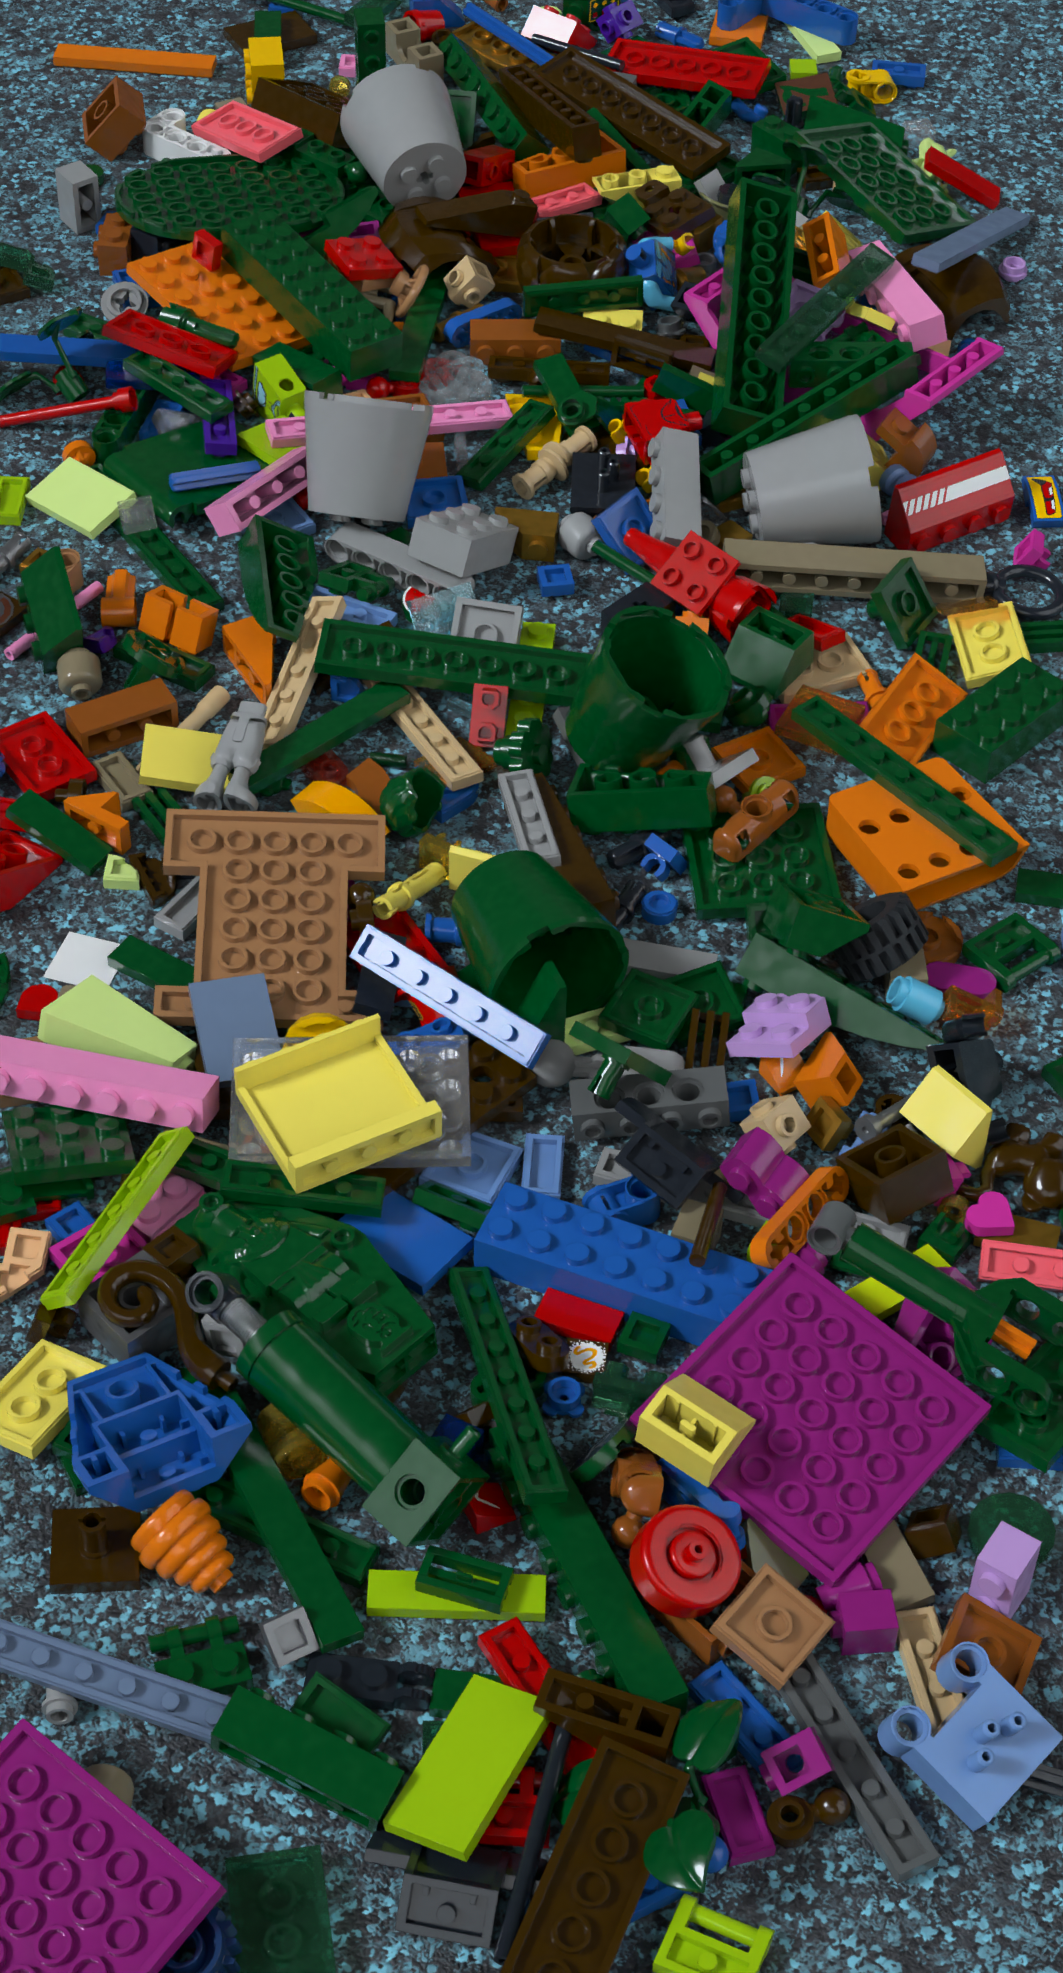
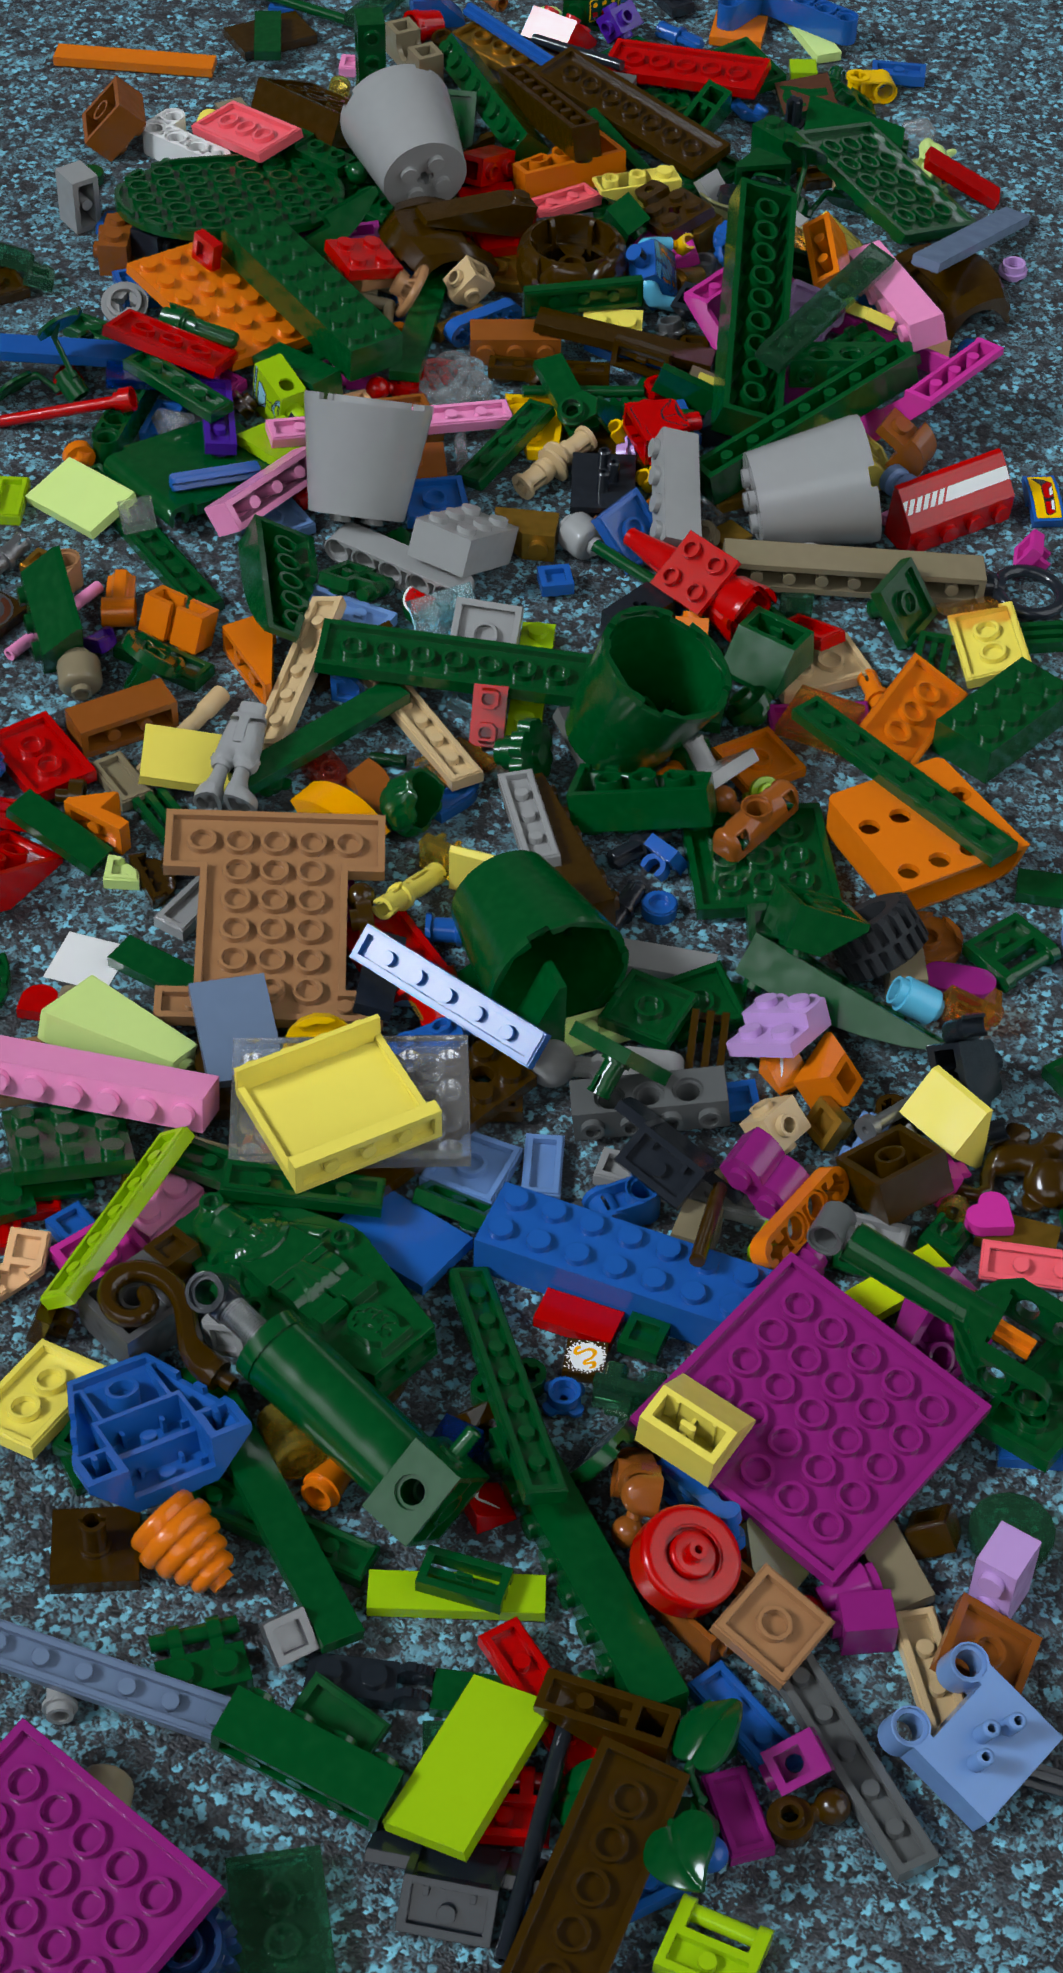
yellow brick [243,36,285,105] -> none
dark brown plate [509,1316,570,1373] -> none

